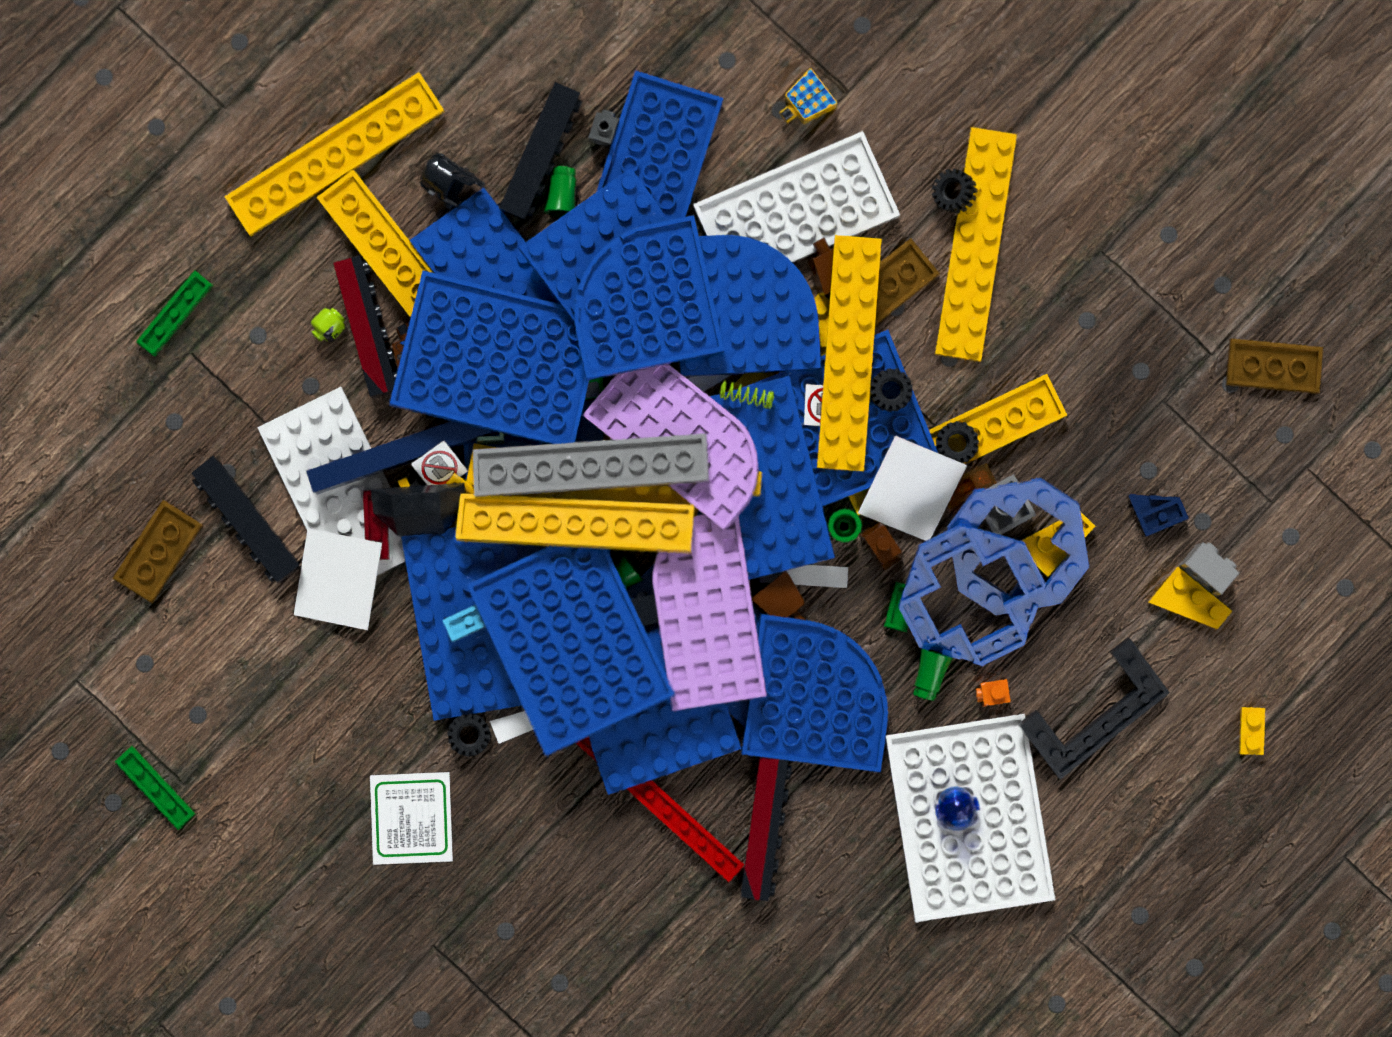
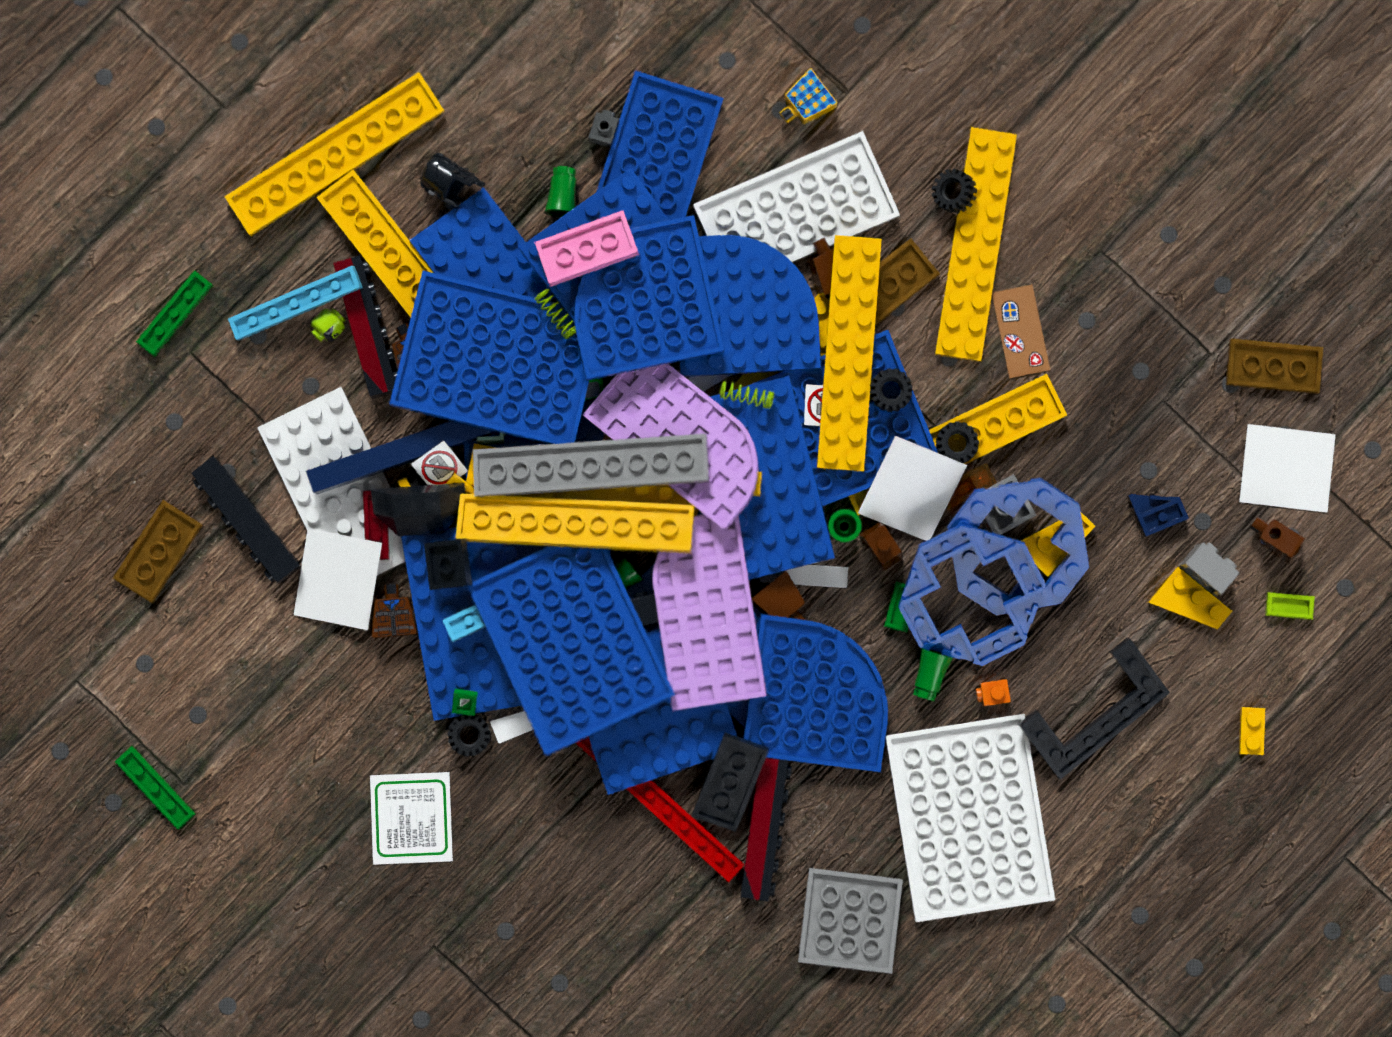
black brick [499,82,583,223] -> none
clear blue plant [934,786,980,831] -> none
none -> medium azure plate [228,266,363,341]
none -> torso [372,584,418,638]
none -> black hinge [424,538,472,590]
none -> green tile [452,689,478,716]
none -> bright pink plate [535,211,639,287]
none -> lime piece [535,289,576,339]
none -> black plate [692,732,769,832]
none -> light grey plate [798,868,903,974]
none -> medium nougat sticker [992,285,1050,378]
none -> white sticker [1240,424,1336,512]
none -> reddish brown torso [1250,517,1305,564]
none -> lime tile [1265,592,1315,620]

